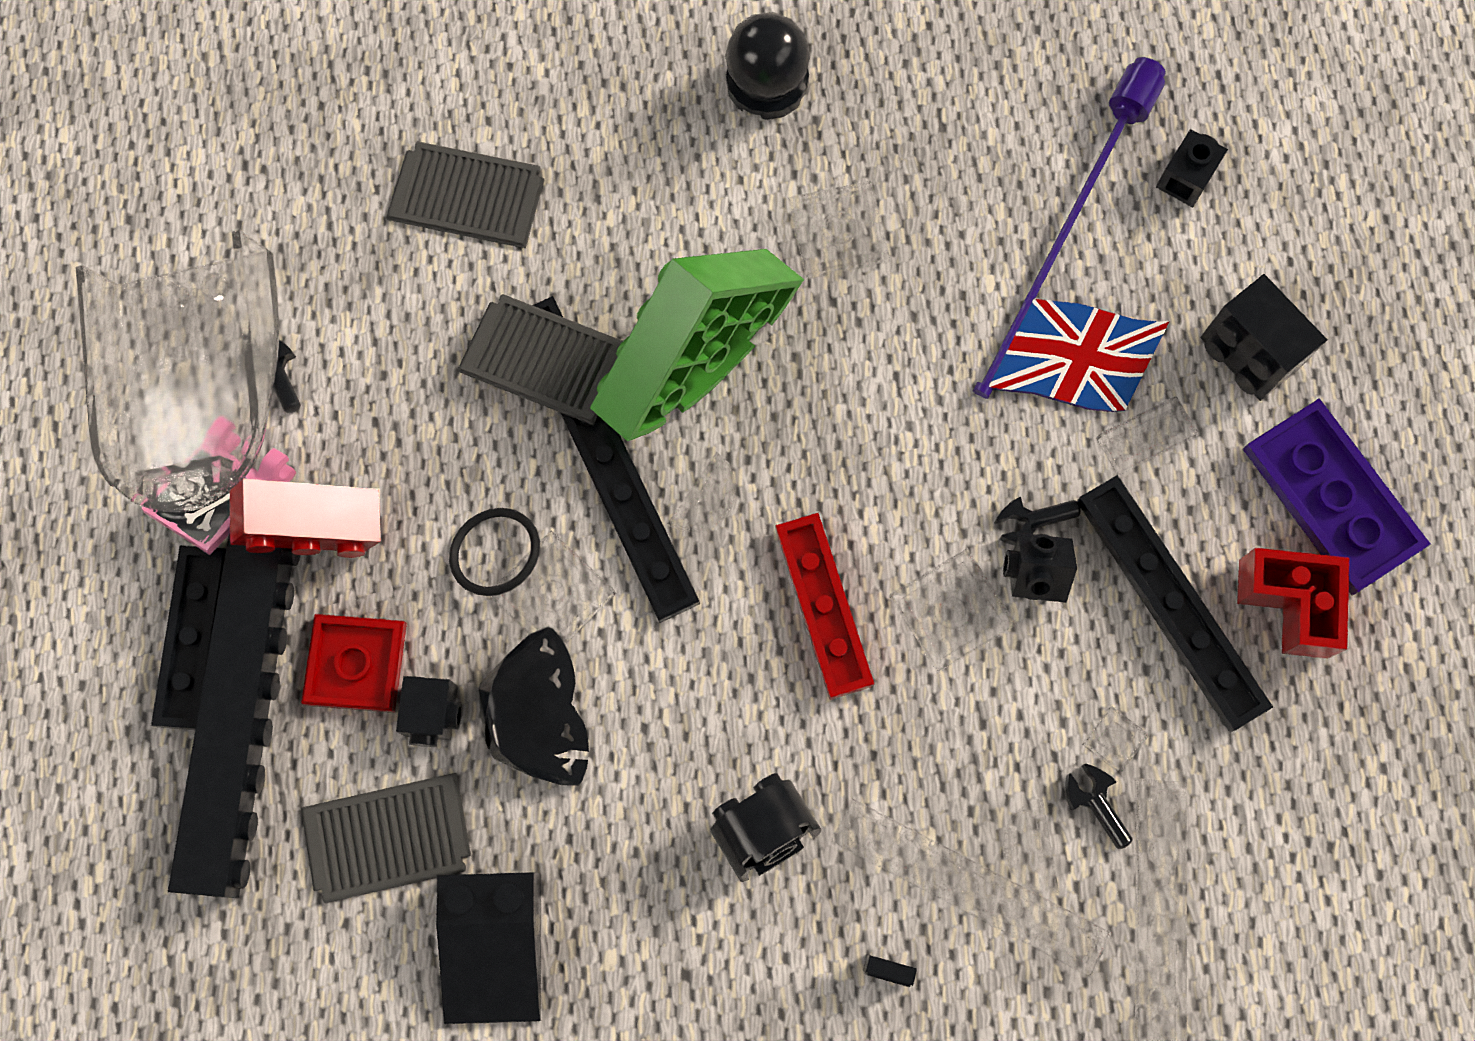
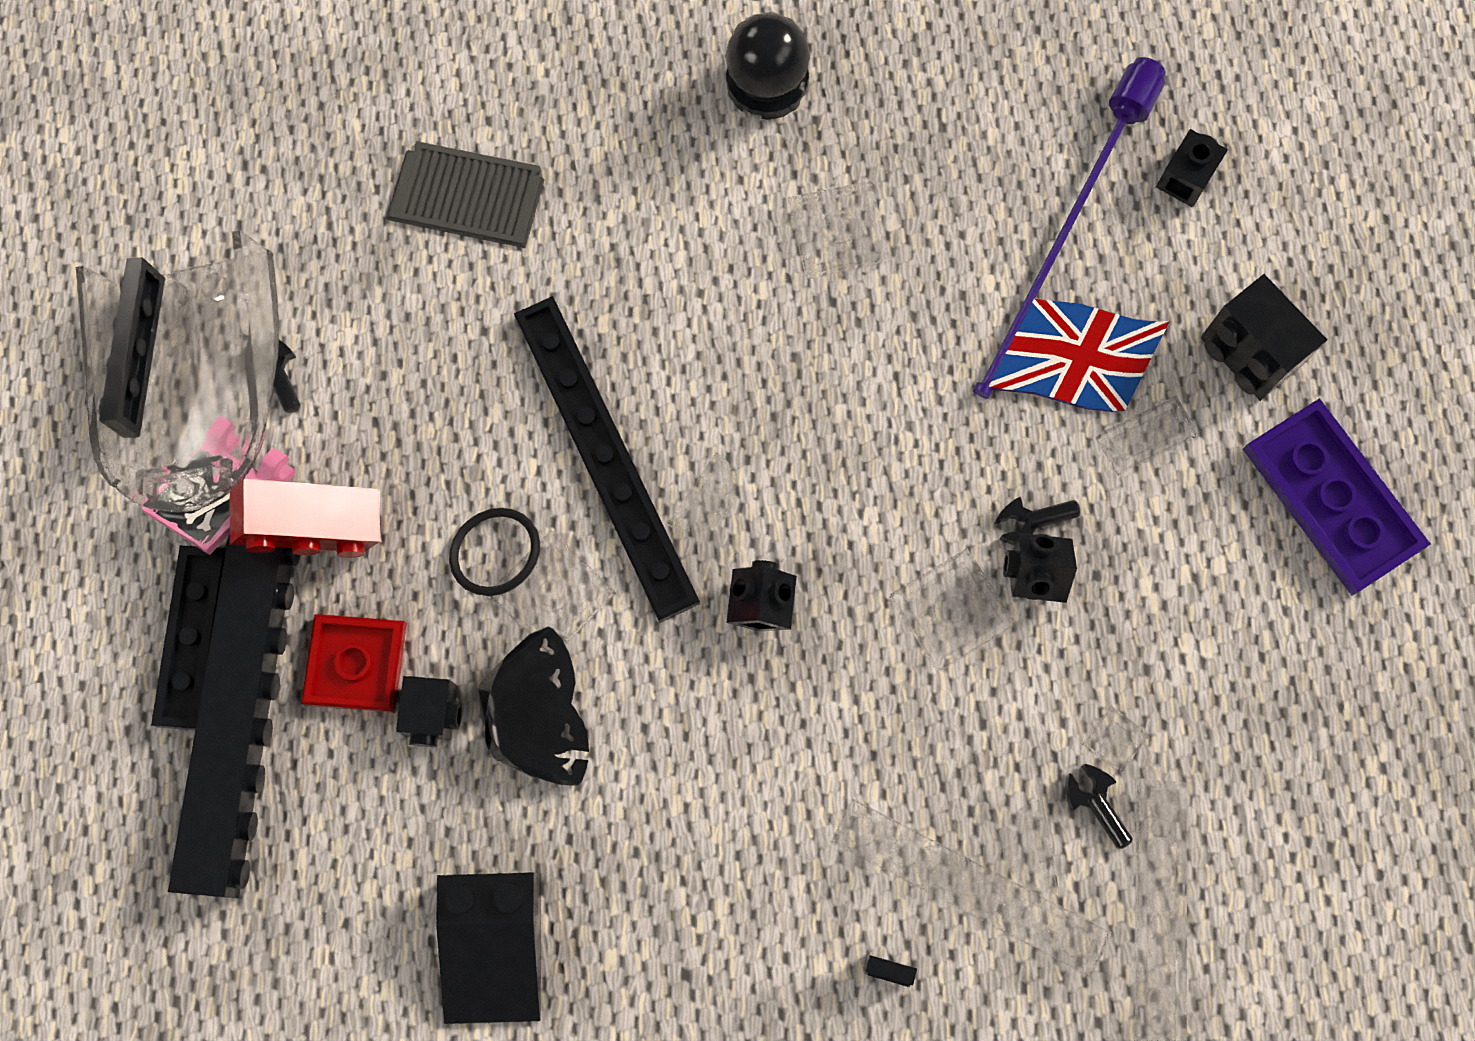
dark grey window [301,773,471,903] -> none
dark grey window [457,294,623,426] -> none
bright green brick [590,249,804,441] -> none
black brick [710,773,822,882] -> none
red plate [775,513,875,700] -> none
black plate [1077,475,1273,733] -> none
red brick [1237,548,1349,659] -> none
none -> black plate [99,257,165,438]
none -> black brick [726,560,797,632]

